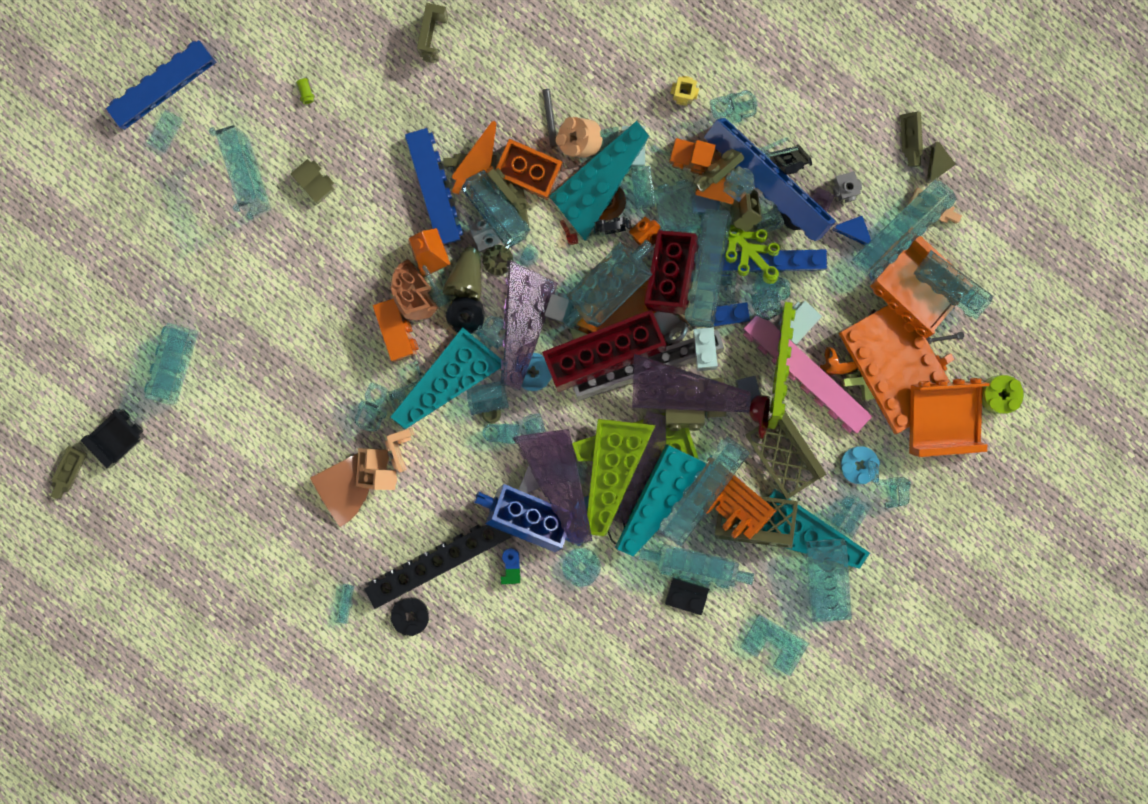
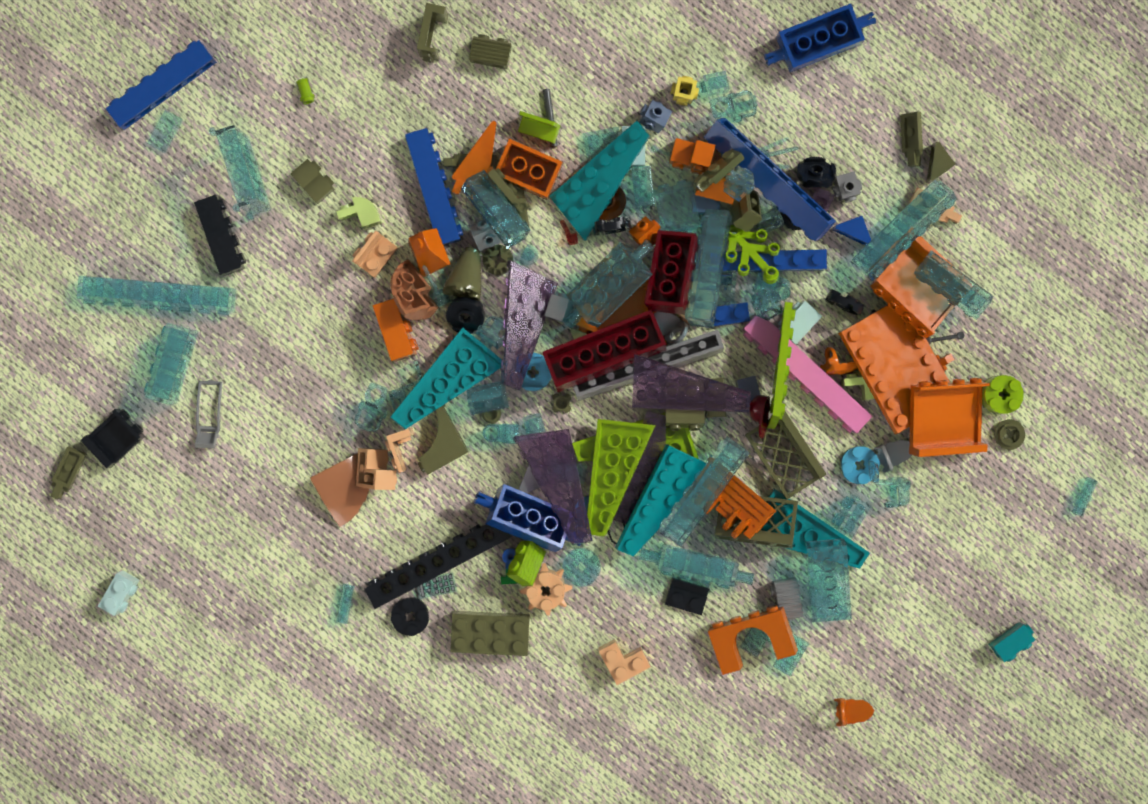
light nougat brick [556,117,602,158] -> none
light aqua brick [693,327,718,371] -> none
black plate [773,144,813,175] -> none
none -> clear light blue brick [77,276,237,315]
none -> light aqua brick [97,571,139,616]
none -> black brick [194,194,246,276]
none -> light grey piece [195,380,223,449]
none -> yellowish green brick [336,197,382,229]
none -> light nougat bracket [352,230,398,278]
none -> tile [417,572,457,599]
none -> olive arch [418,406,469,475]
none -> olive brick [450,611,530,656]
none -> olive brick [469,34,512,70]
none -> lime brick [507,541,546,586]
none -> lime panel [518,111,561,144]
none -> light nougat brick [520,563,573,616]
none -> olive plate [552,393,571,413]
none -> light nougat brick [598,639,651,685]
none -> sand blue brick [639,100,672,134]
none -> clear light blue brick [699,70,730,98]
none -> orange arch [708,605,798,675]
none -> blue brick [764,4,876,73]
none -> light grey brick [770,577,804,619]
none -> black plate [797,157,836,188]
none -> black plate [825,289,864,316]
none -> orange piece [834,698,875,726]
none -> light grey piece [874,440,912,472]
none -> teal brick [989,622,1035,663]
none -> olive gear [994,419,1025,450]
none -> clear light blue pin [1071,477,1098,517]

